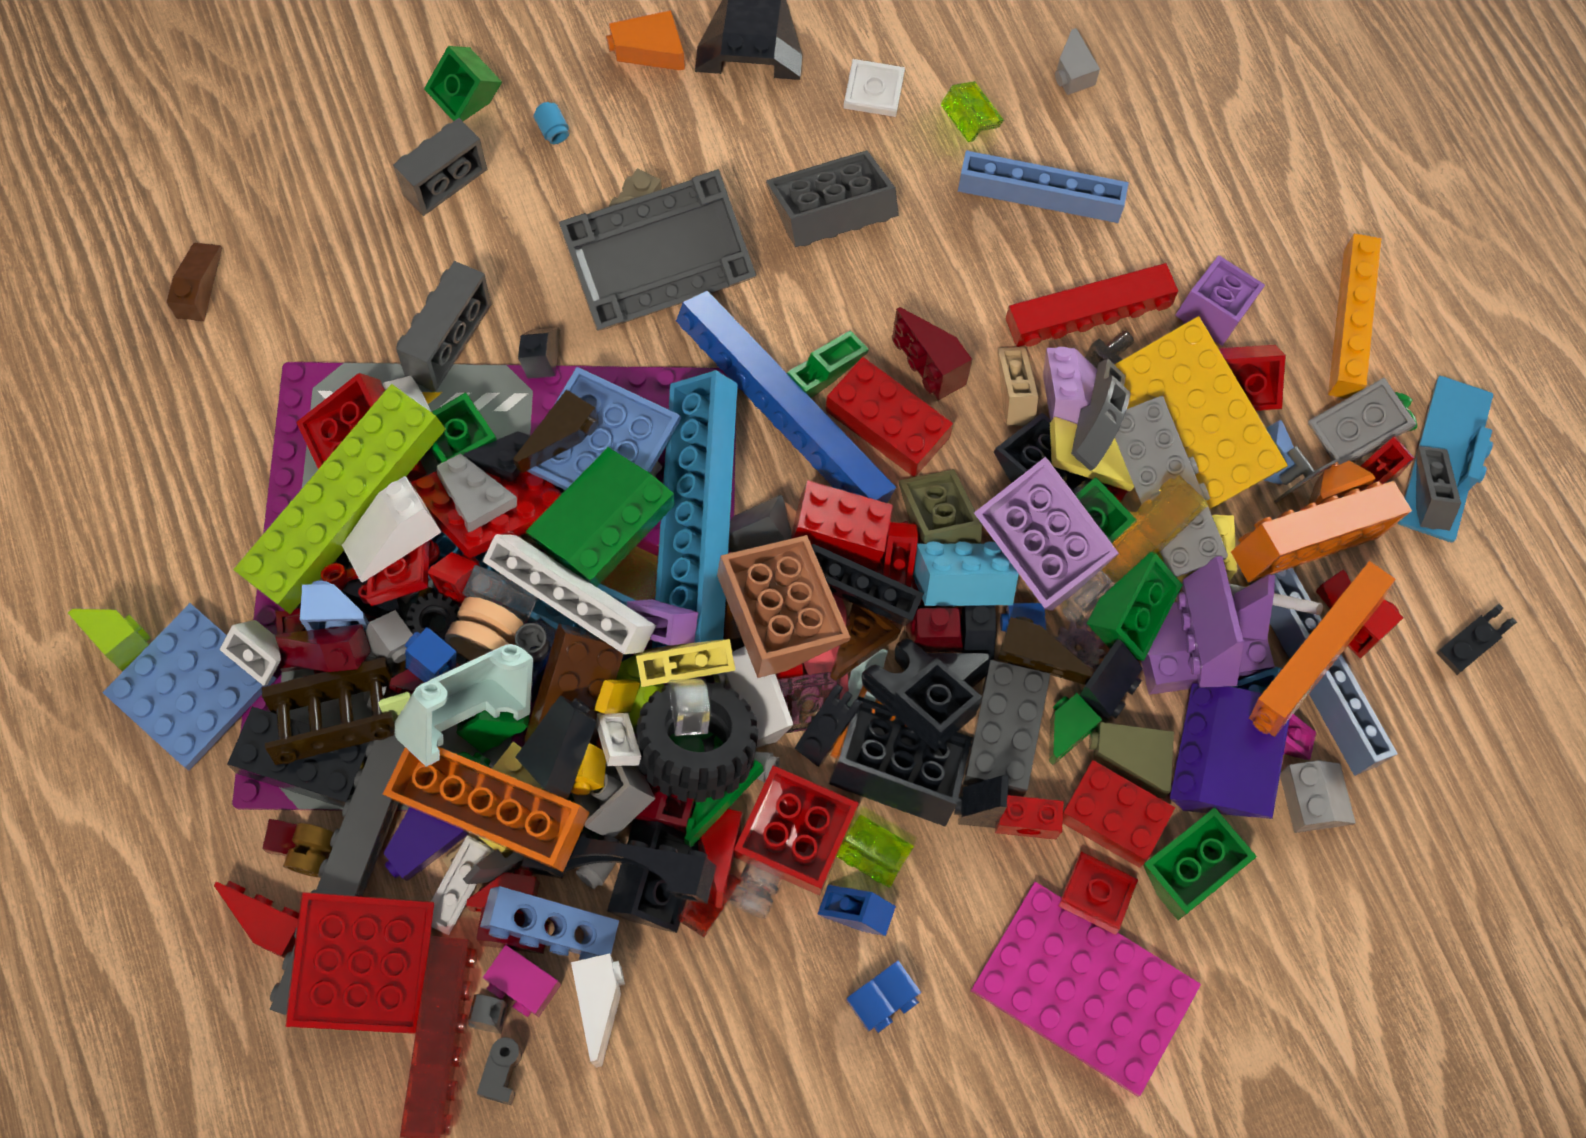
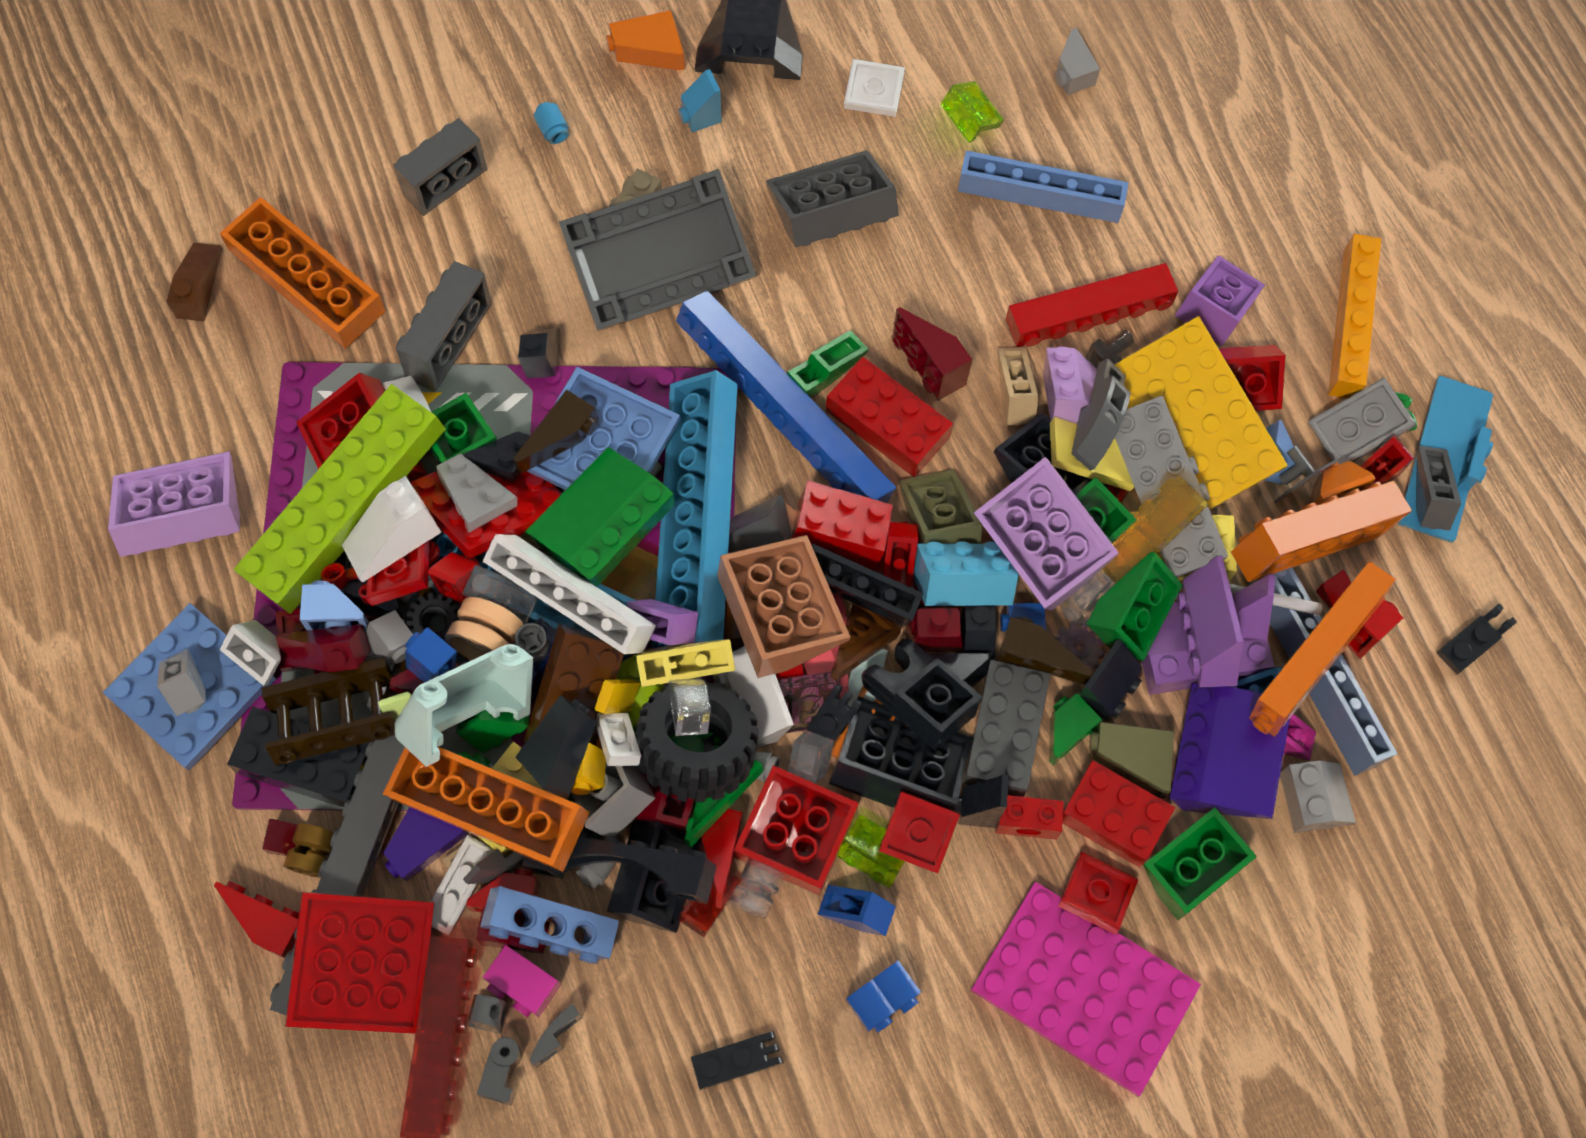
lime slope [68,609,151,672] -> none
green slope [424,46,502,121] -> none
white slope [571,953,625,1068] -> none
none -> lavender slope [108,451,240,557]
none -> light grey slope [157,649,206,716]
none -> orange brick [220,197,386,349]
none -> dark grey slope [530,1004,582,1068]
none -> dark azure slope [678,69,722,133]
none -> black hinge [691,1031,784,1090]
none -> clear brick [788,730,834,784]
none -> red plate [878,791,960,874]

